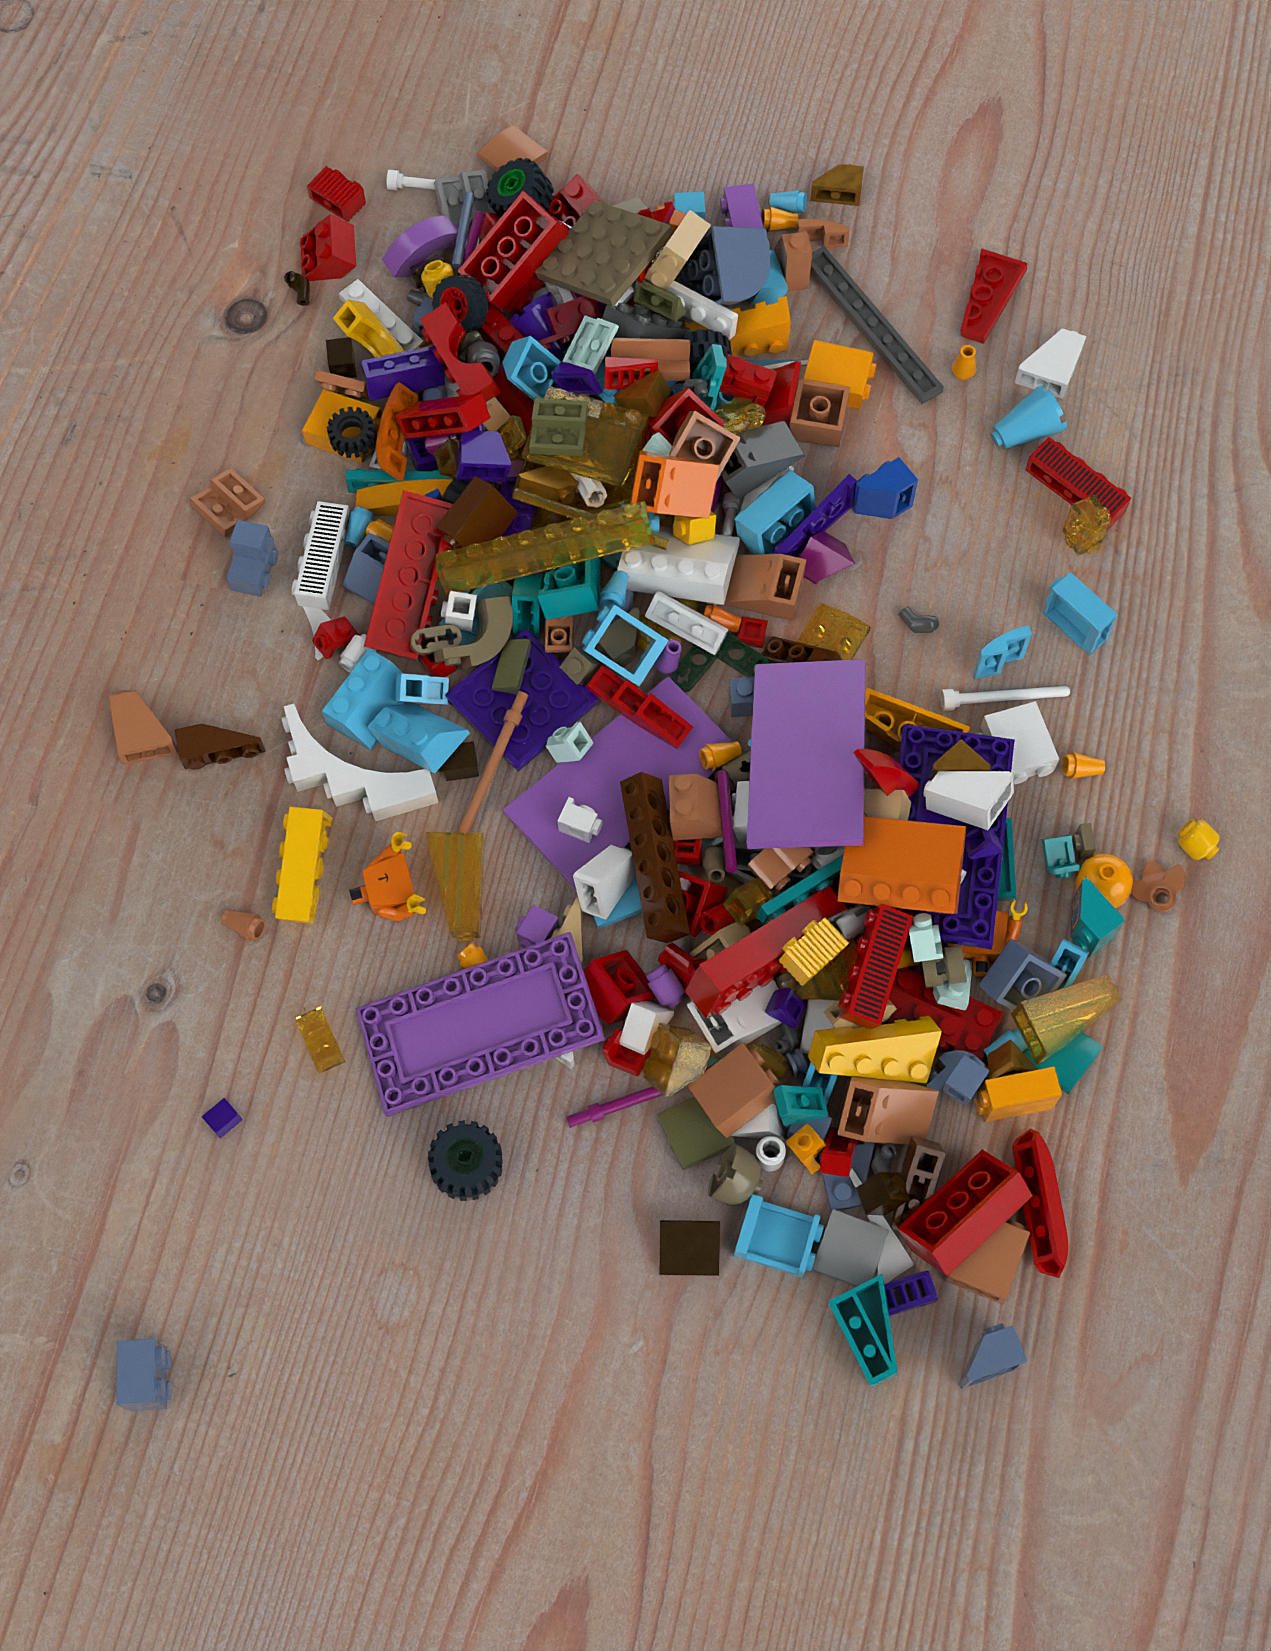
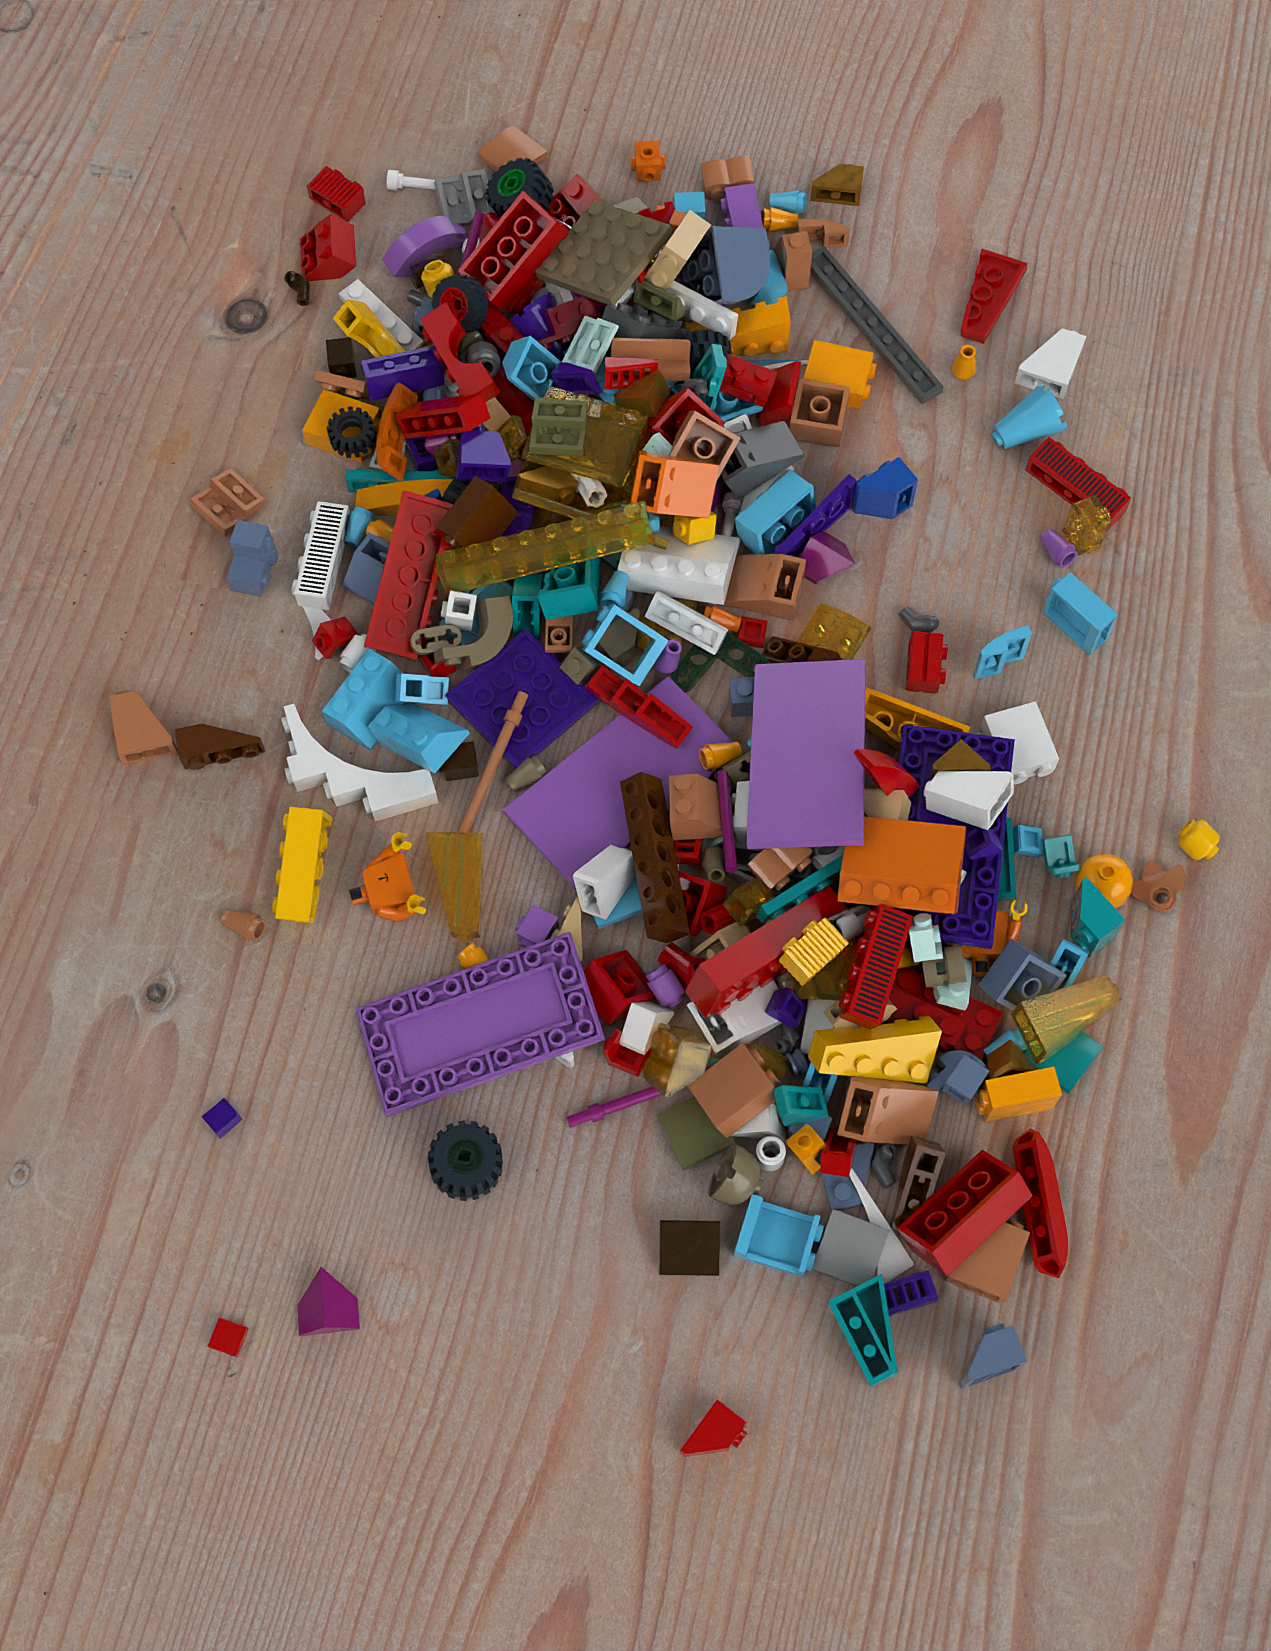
sand blue brick [116,1338,172,1412] -> none
clear yellow slope [295,1007,345,1074] -> none
sand blue bar [451,192,474,271] -> none
olive slope [492,639,531,695] -> none
light aqua brick [546,722,594,763] -> none
white brick [558,797,603,843] -> none
clear yellow plate [714,397,766,434] -> none
dark brown brick [856,1172,910,1216] -> none
white piece [940,686,1070,711] -> none
light orange cone [1061,752,1105,779] -> none
dark tan plate [1072,823,1096,860] -> none
none -> red tile [207,1318,249,1358]
none -> magenta slope [297,1267,360,1336]
none -> dark tan cone [505,755,548,792]
none -> orange brick [630,140,665,182]
none -> red slope [680,1400,747,1457]
none -> nougat brick [701,156,754,201]
none -> red brick [905,631,948,694]
none -> medium azure tile [1013,825,1043,857]
none -> medium lavender cone [1040,529,1077,567]

